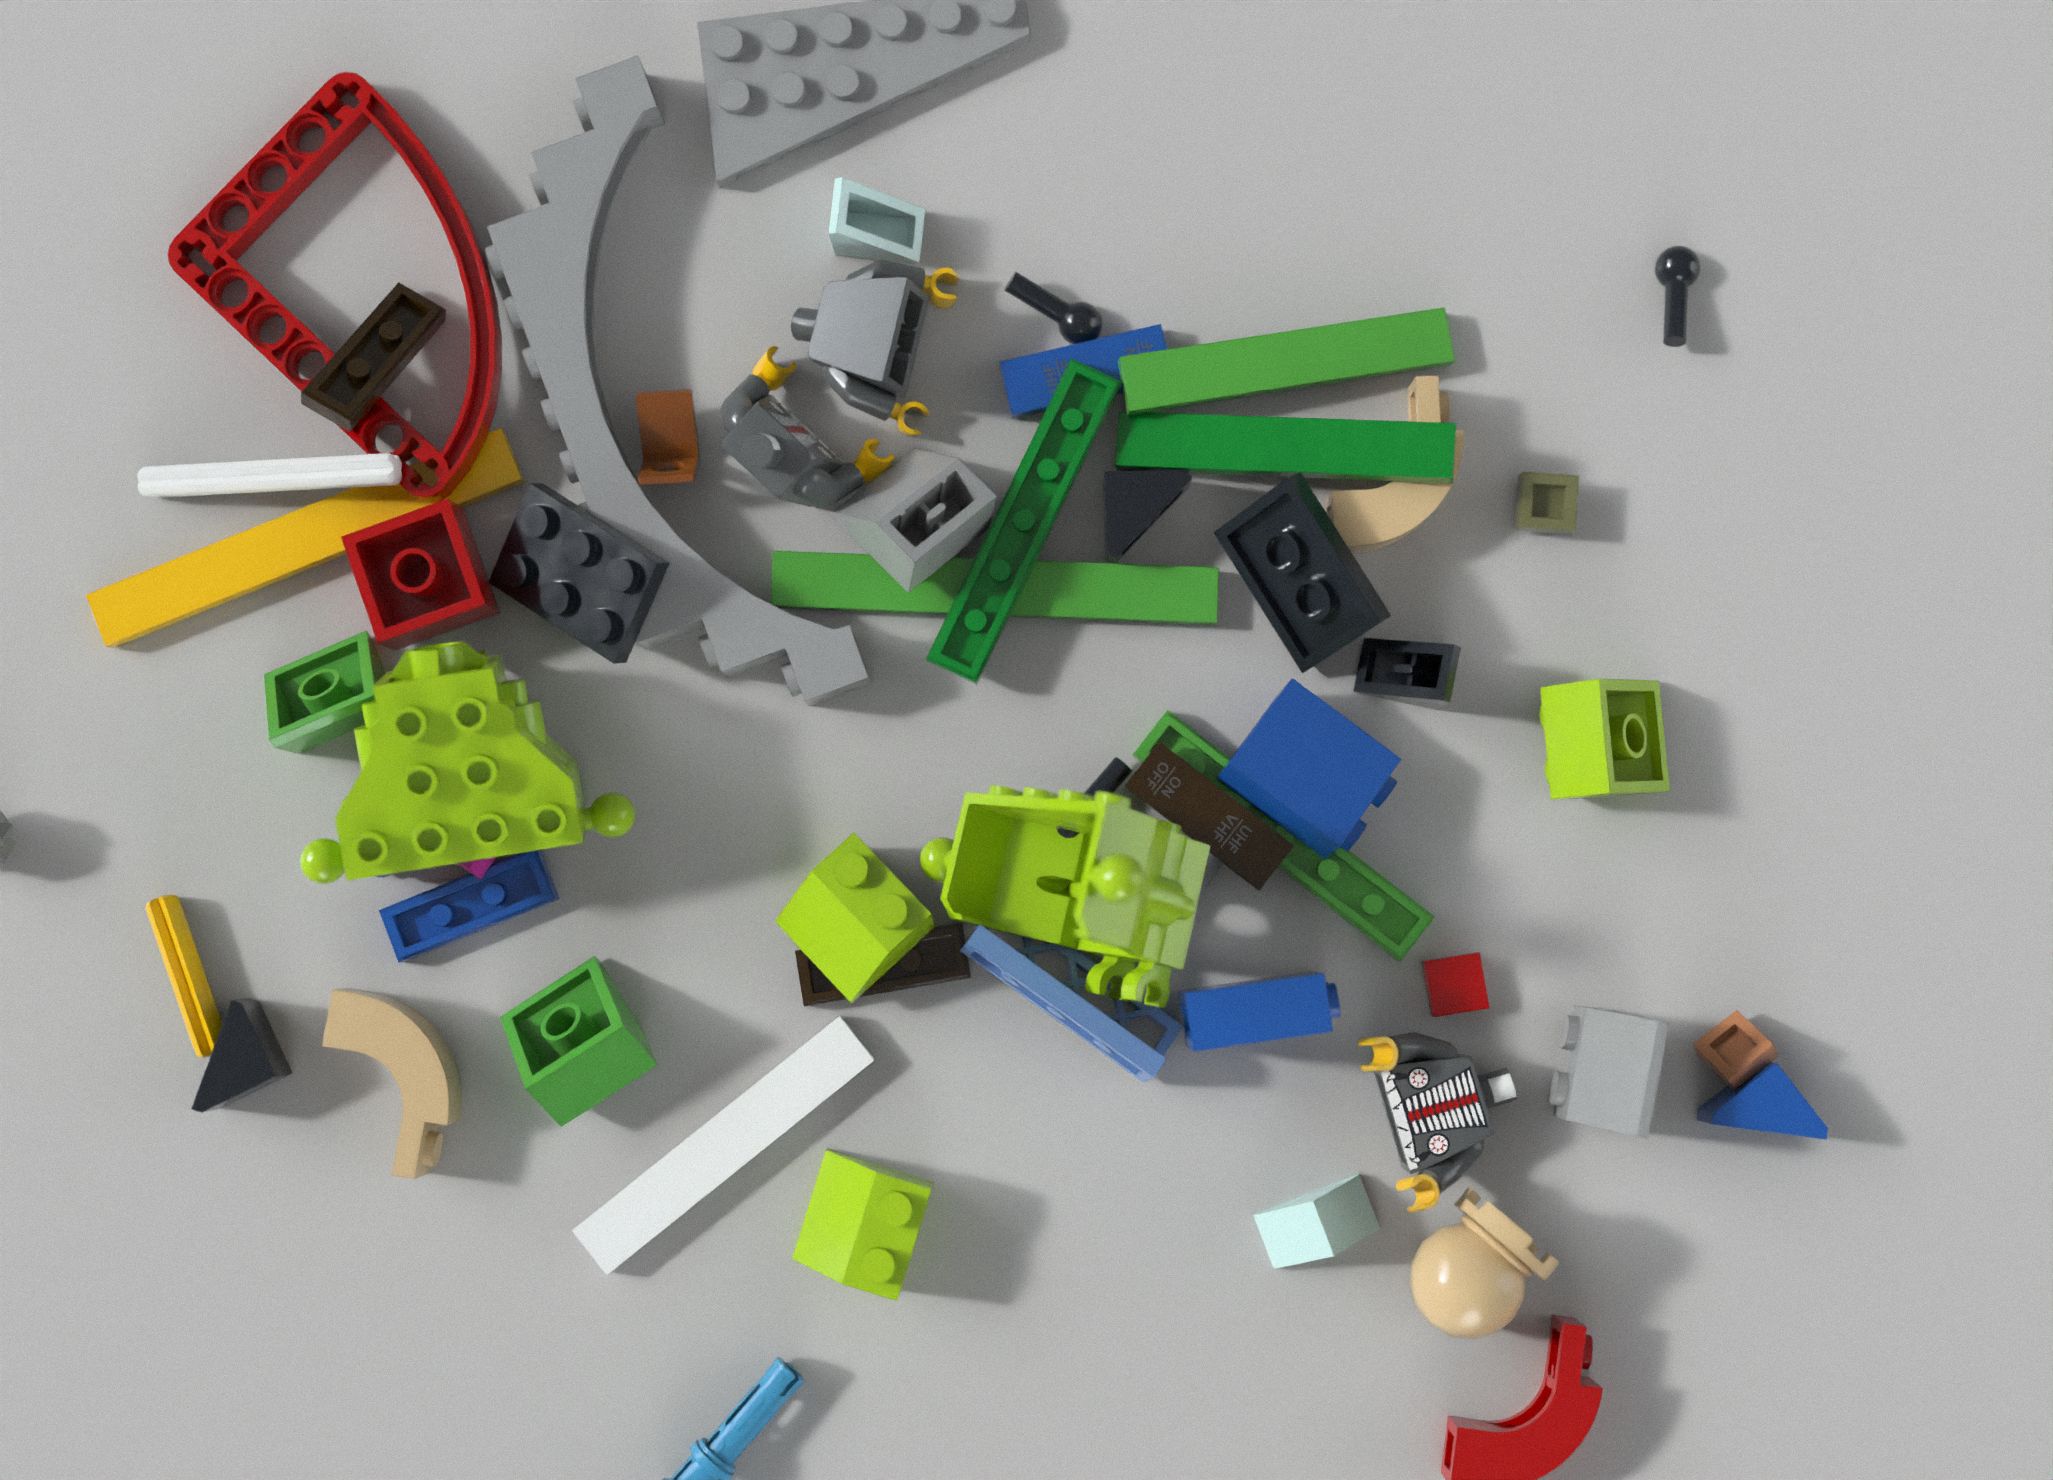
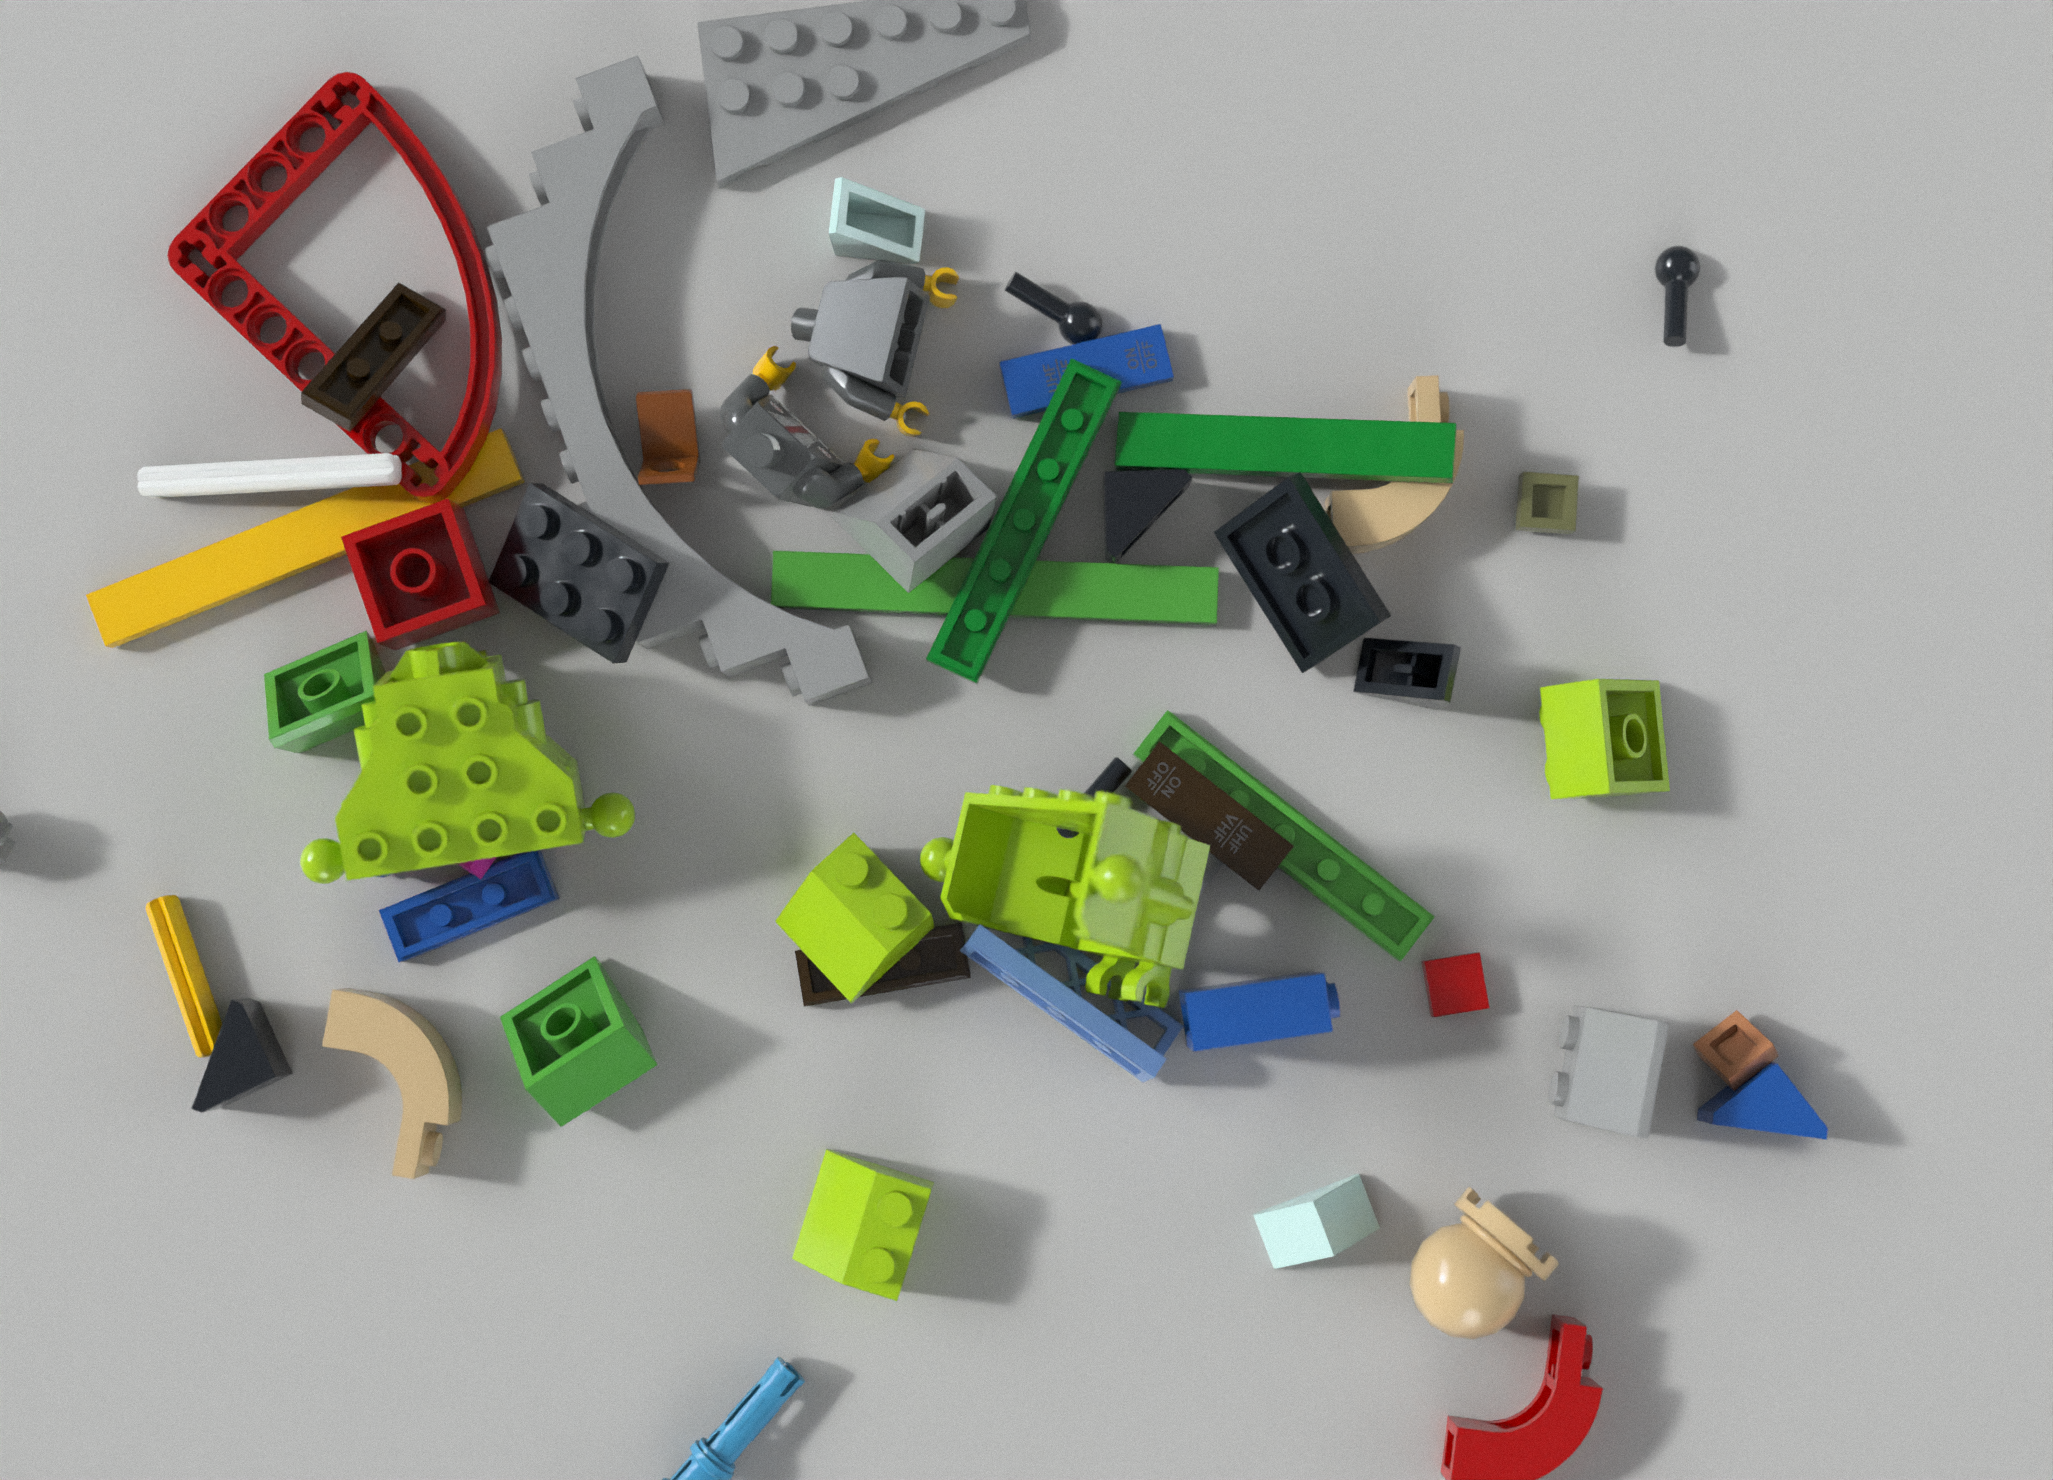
white tile [572,1015,876,1275] -> none
bright green tile [1118,307,1455,415] -> none
blue brick [1216,678,1402,859] -> none
torso [1358,1032,1517,1213] -> none

